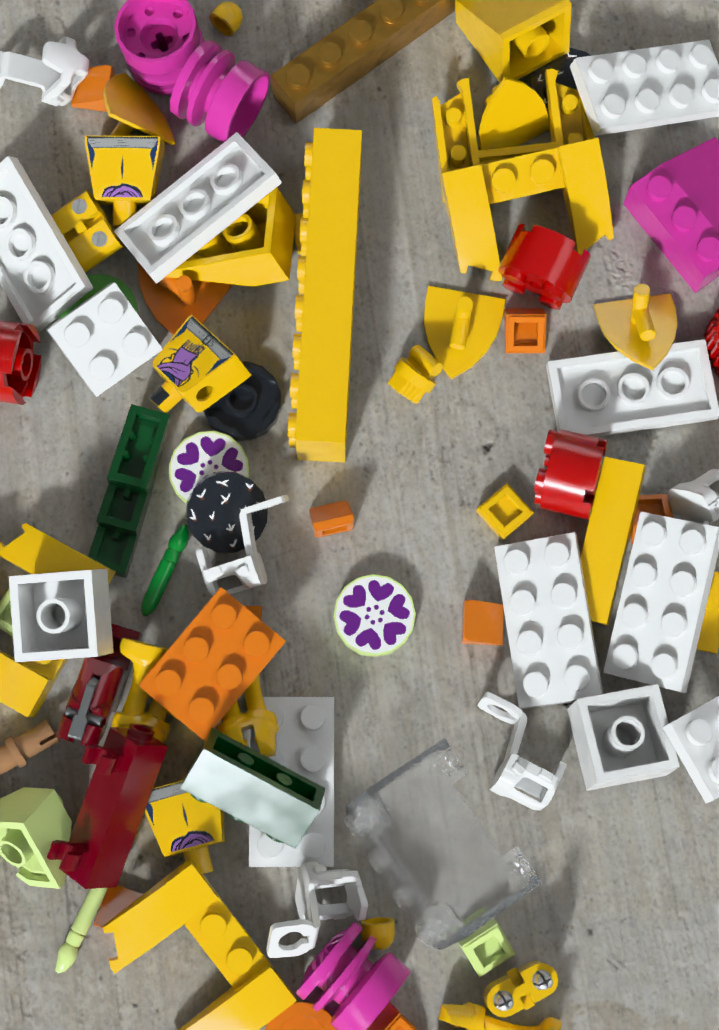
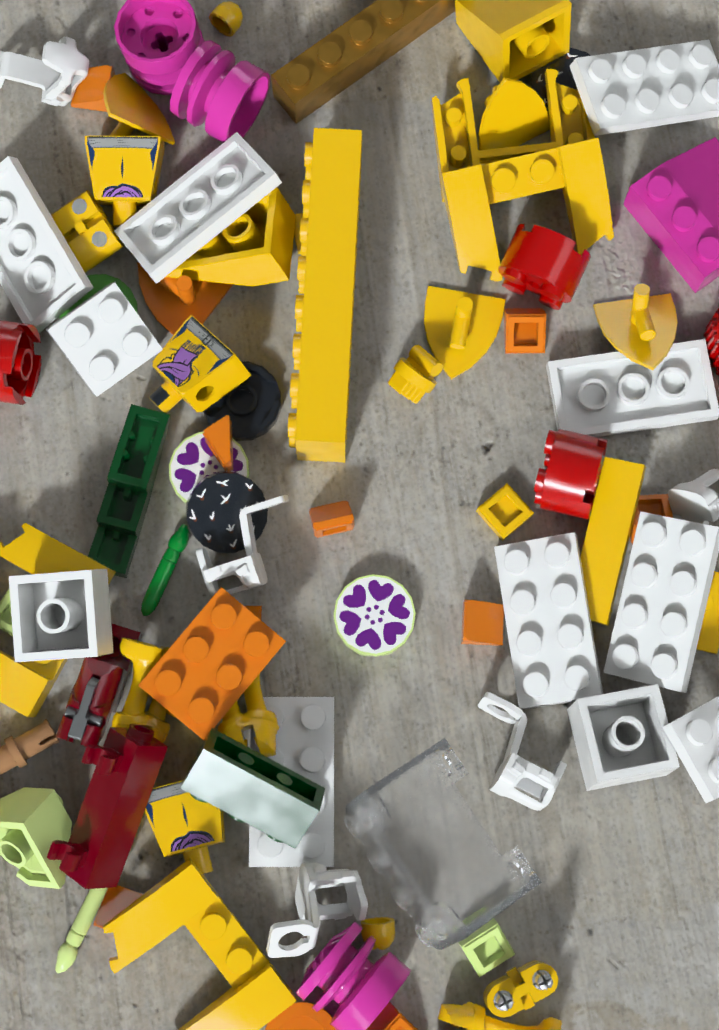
none -> orange slope [203,415,233,472]

